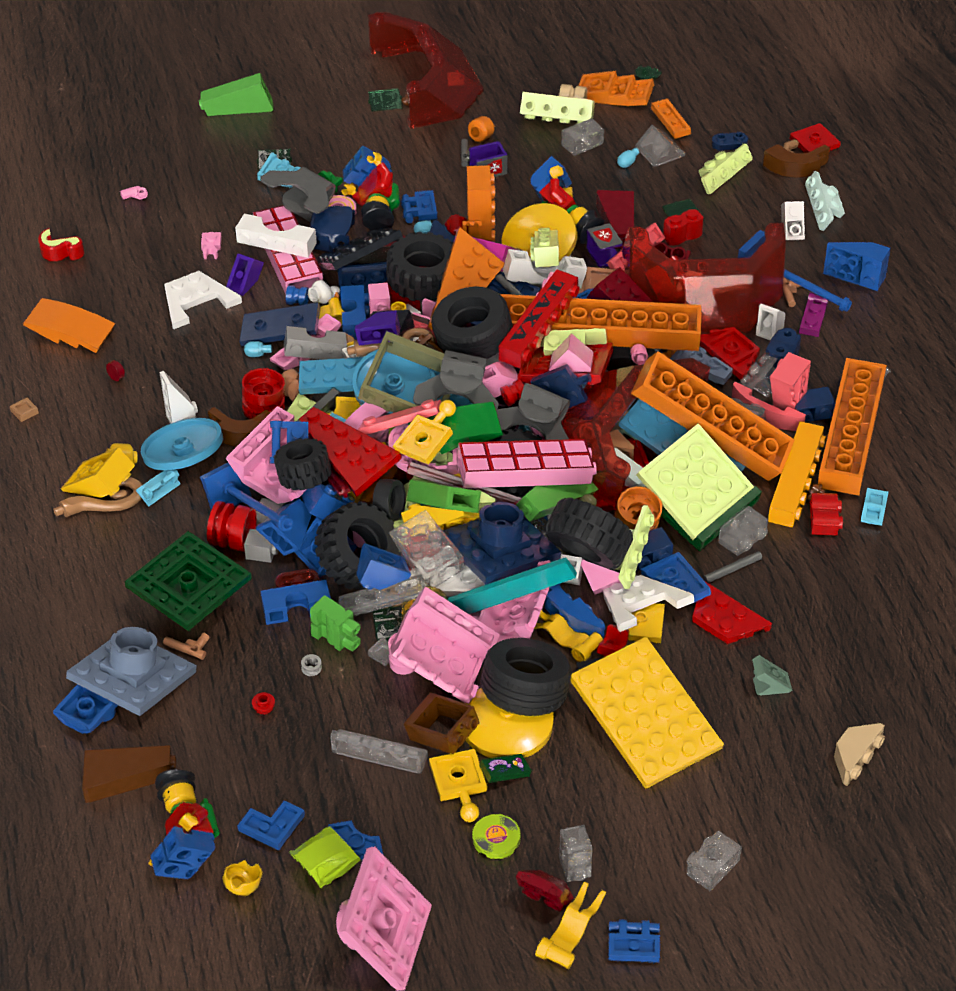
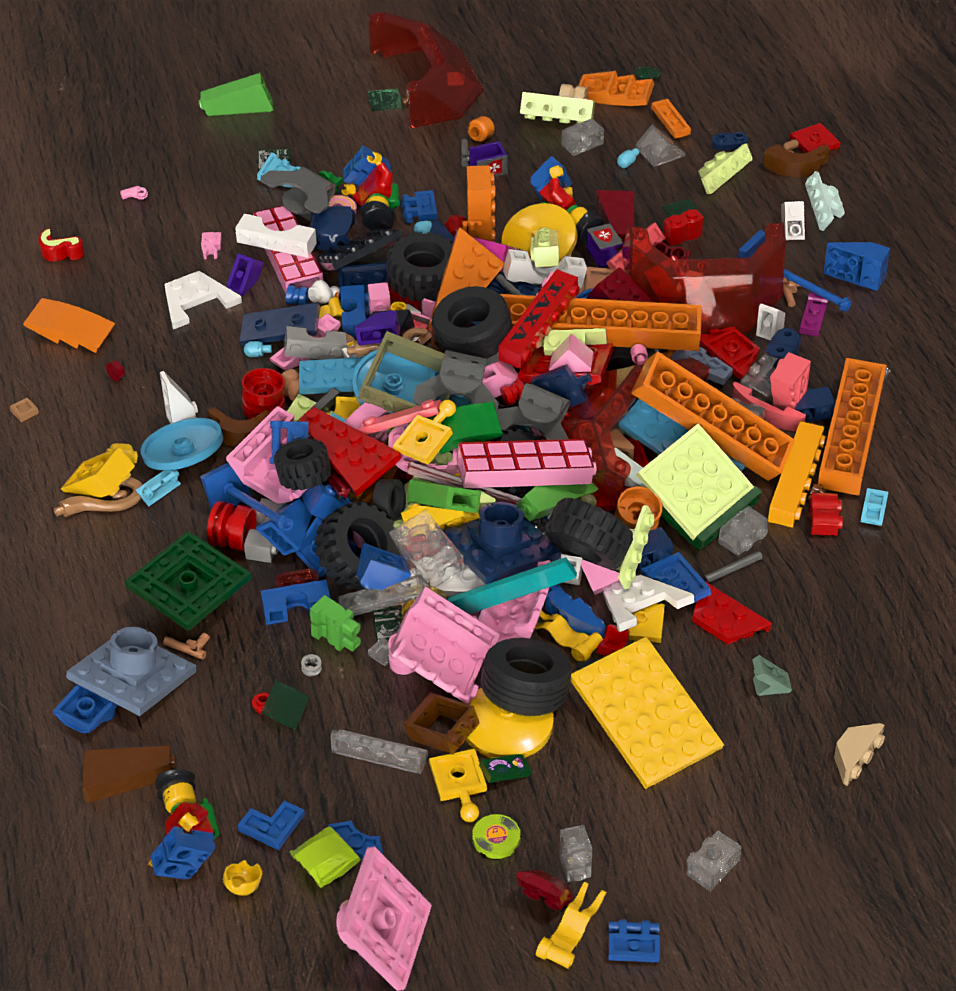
none -> clear green piece [261,680,309,729]

